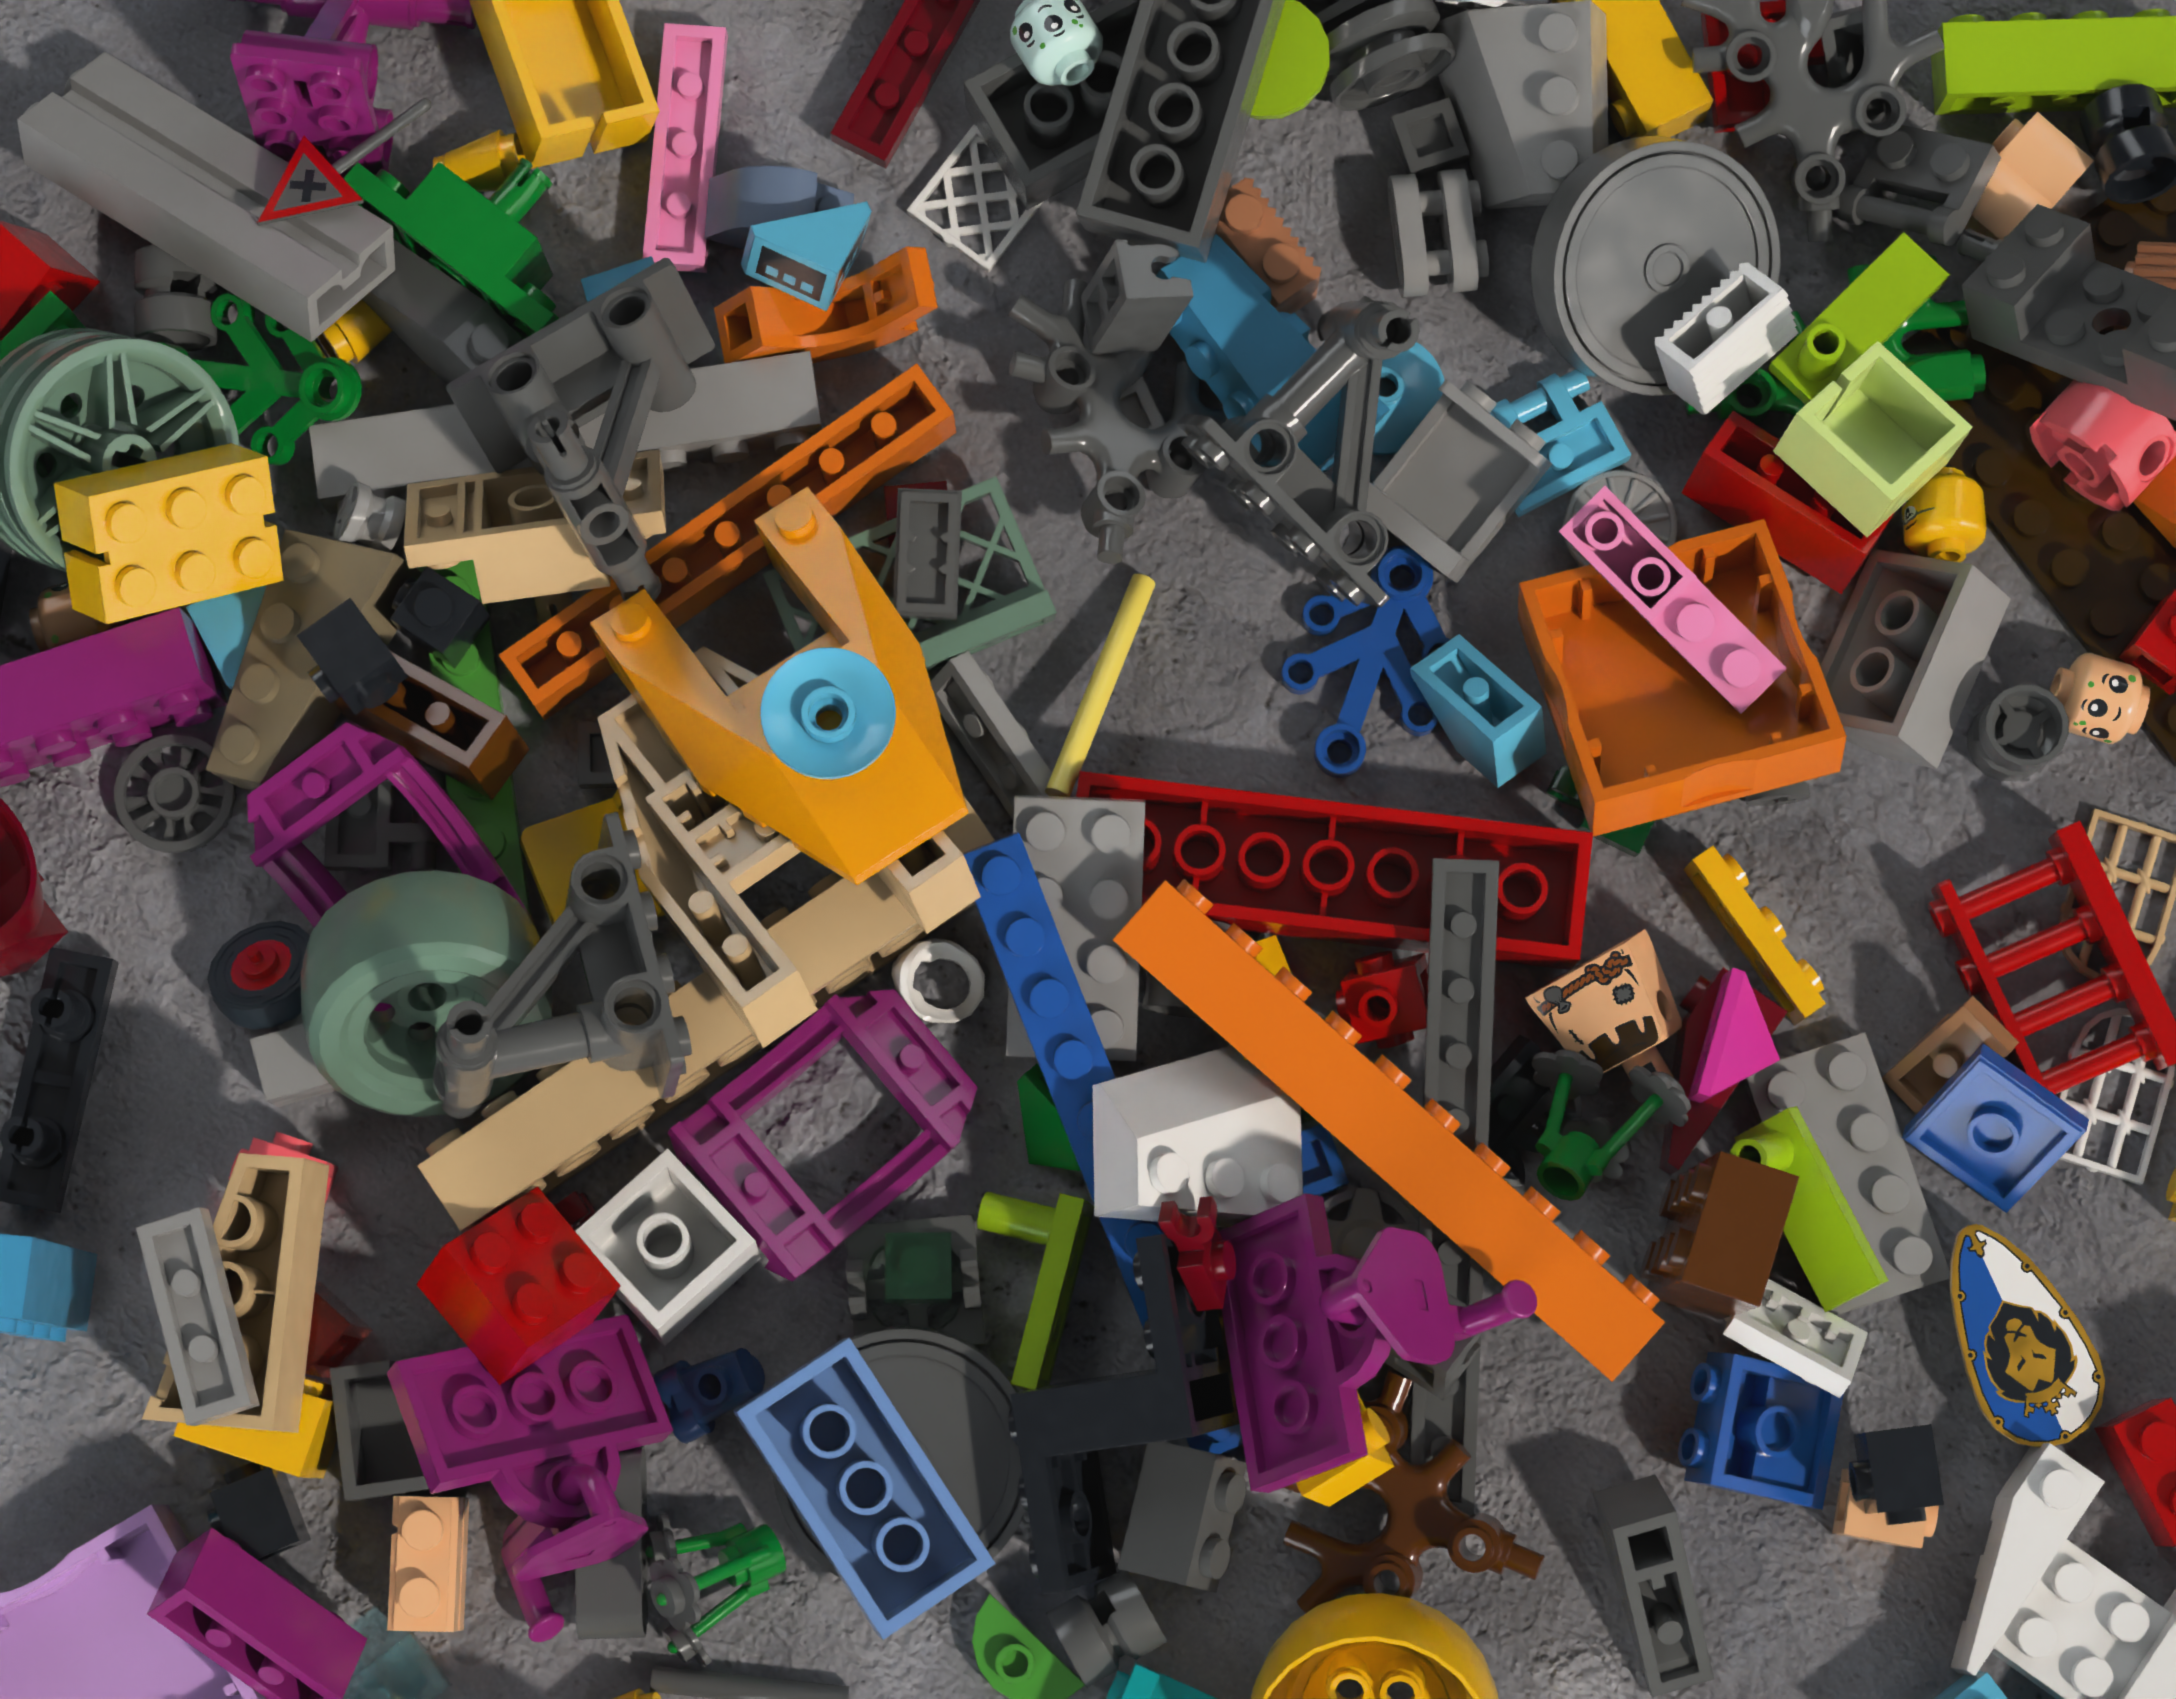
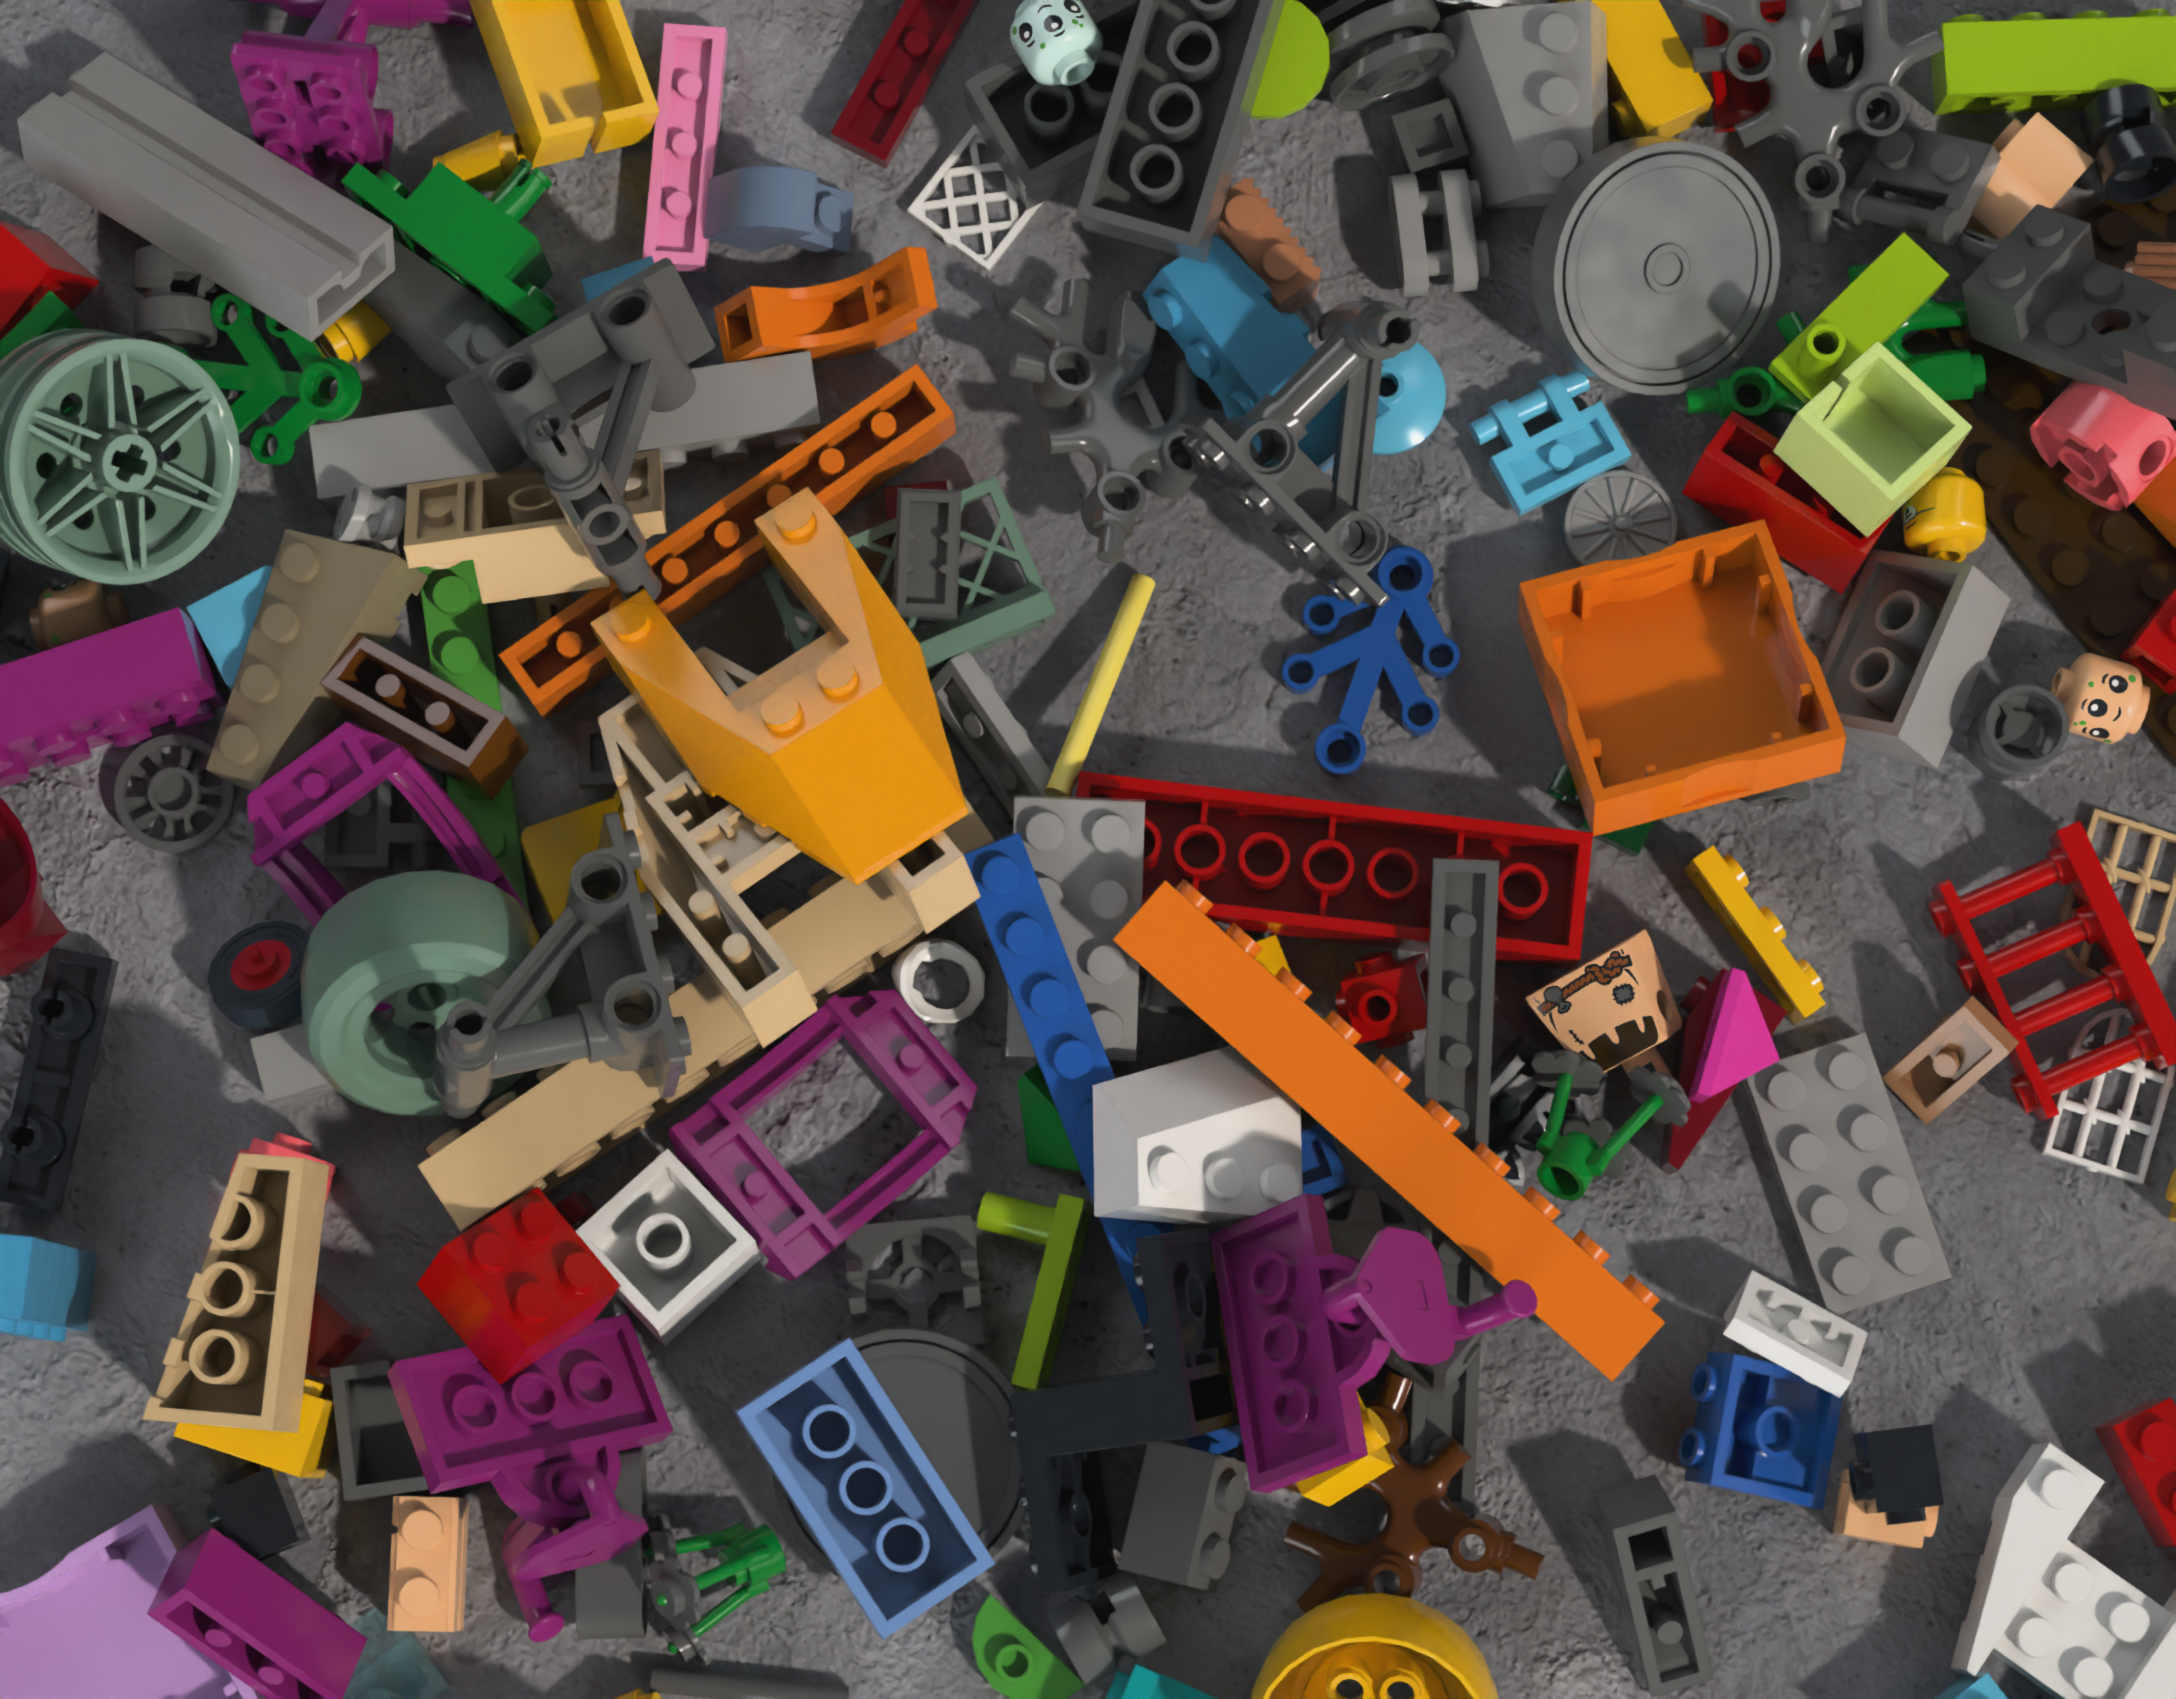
yellow piece [54,443,284,624] -> none
light grey plate [136,1207,260,1426] -> none
piece [257,98,431,226] -> none
black brick [297,598,408,715] -> none
black brick [390,566,491,669] -> none
dark blue plate [653,1348,765,1444] -> none
medium azure slope [741,201,872,311] -> none
medium azure dish [760,647,896,779] -> none
clear green brick [883,1232,952,1304] -> none
dark grey hinge [1081,240,1194,354] -> none
dark red plate [1158,1196,1236,1311] -> none
light grey panel [1366,379,1552,583] -> none
medium azure slope [1410,634,1546,788] -> none
bright pink slope [1559,486,1787,714] -> none
reddish brown brick [1640,1151,1799,1320] -> none
white brick [1654,262,1799,415] -> none
lime piece [1730,1106,1889,1312] -> none
blue plate [1902,1043,2089,1213] -> none
shield [1950,1224,2105,1448] -> none

